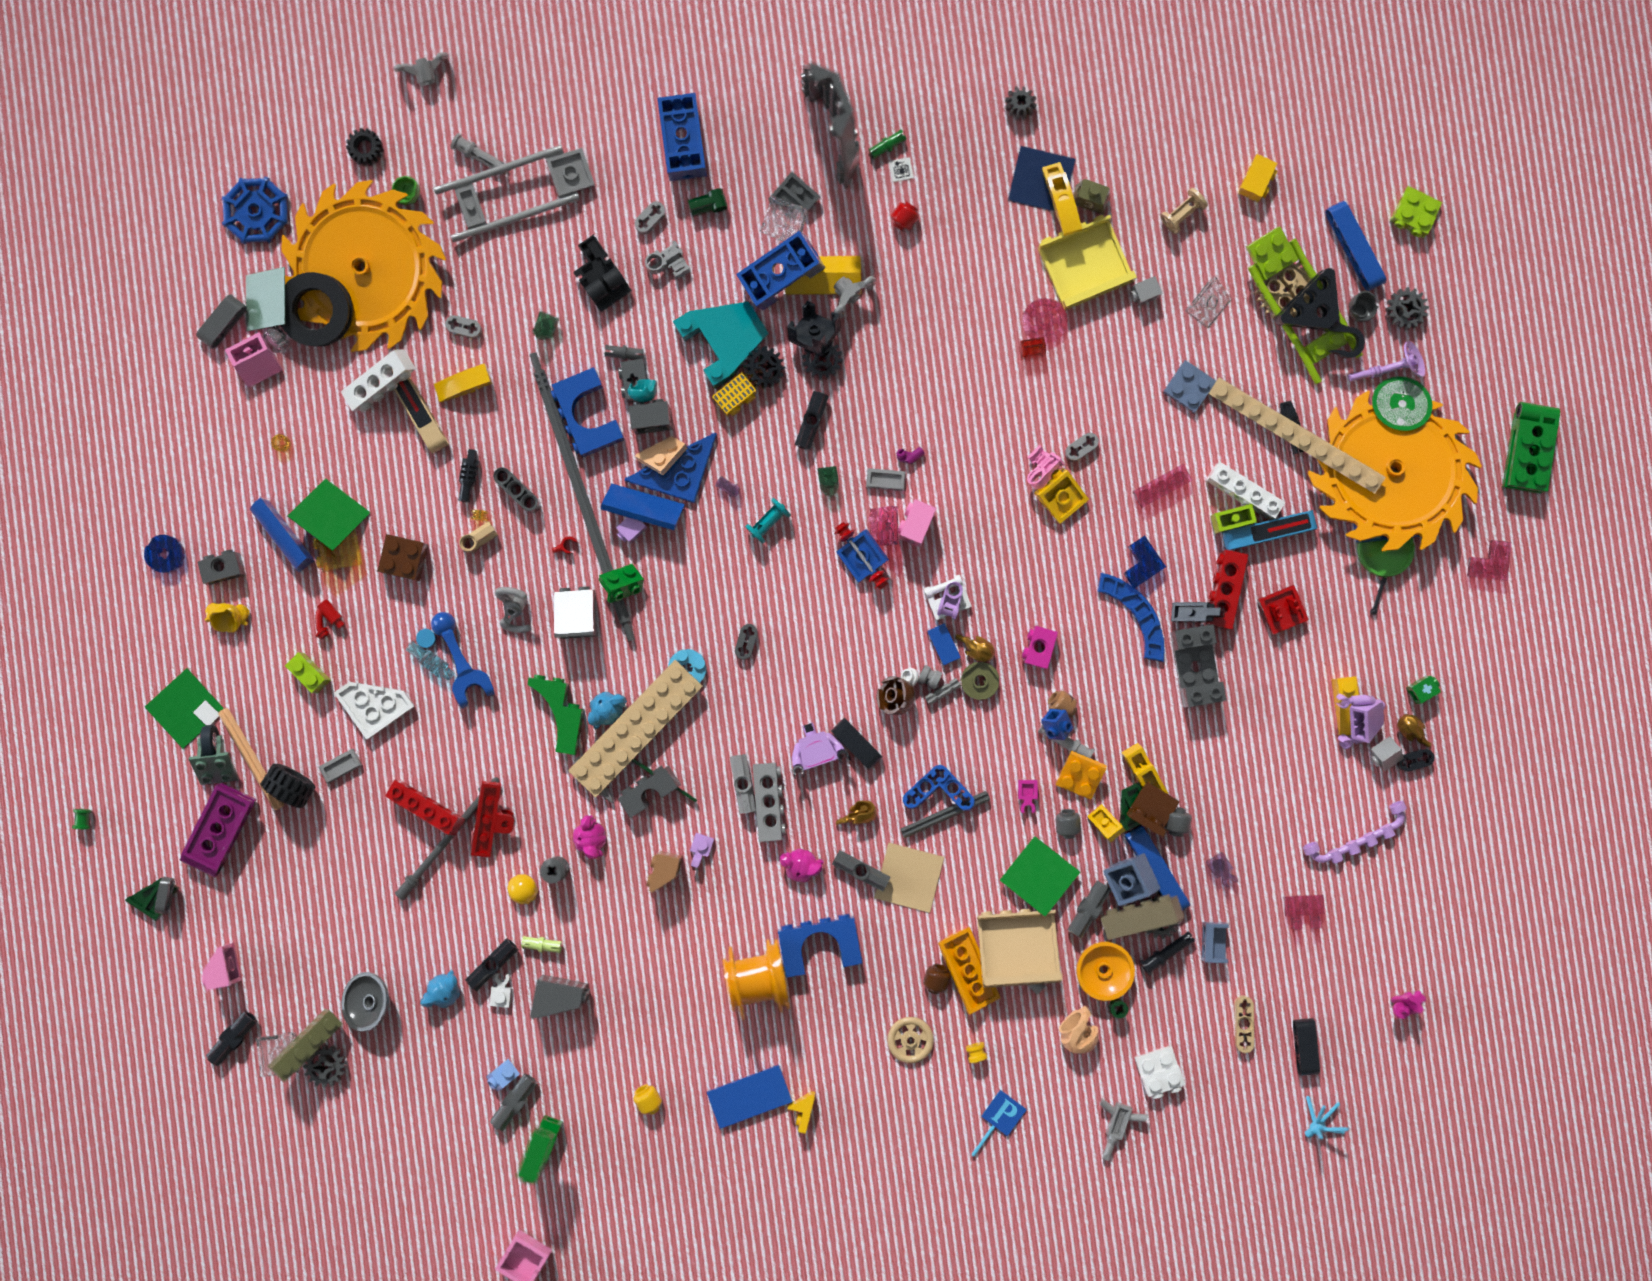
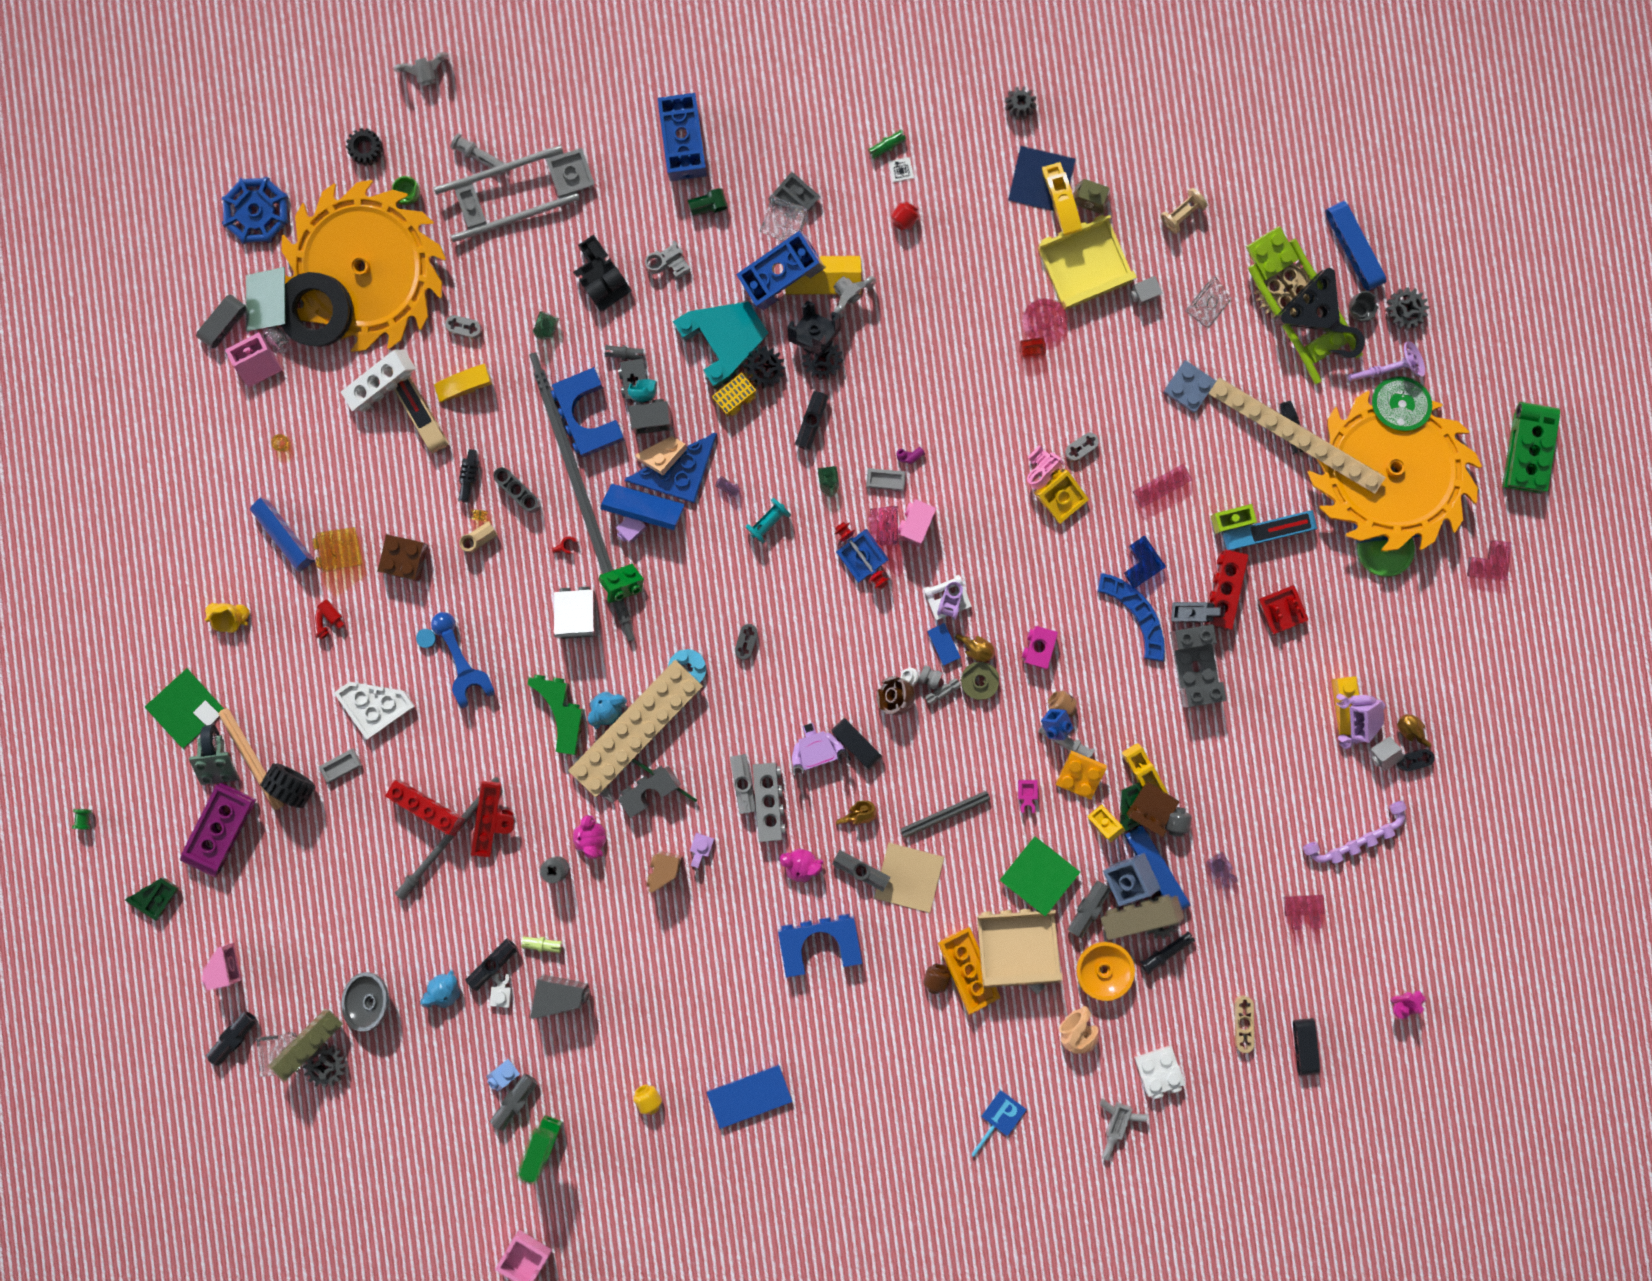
clear blue plate [144,535,185,573] -> none
dark grey beam [155,876,175,914] -> none
dark grey brick [197,550,246,585] -> none
lime brick [285,652,331,693] -> none
green piece [287,478,371,551] -> none
clear light blue hinge [406,641,455,680] -> none
light grey piece [495,587,532,633] -> none
yellow hair [507,874,538,905] -> none
light grey beam [635,201,665,234] -> none
light orange wheel [723,939,790,1021] -> none
yellow slope [788,1091,815,1134] -> none
dark grey wedge [801,63,860,189] -> none
tan plate [887,1017,934,1063] -> none
blue beam [903,765,975,811] -> none
yellow wheel [965,1042,988,1063] -> none
dark grey head [1055,809,1081,839] -> none
dark green bush [1108,998,1128,1019] -> none
sand blue panel [1201,921,1229,963] -> none
white brick [1205,462,1285,520] -> none
yellow brick [1237,154,1278,202] -> none
medium azure plant [1305,1096,1349,1139] -> none
black hinge [1370,577,1387,615] -> none
lime plate [1390,186,1442,238] -> none
green brick [1406,675,1441,704] -> none

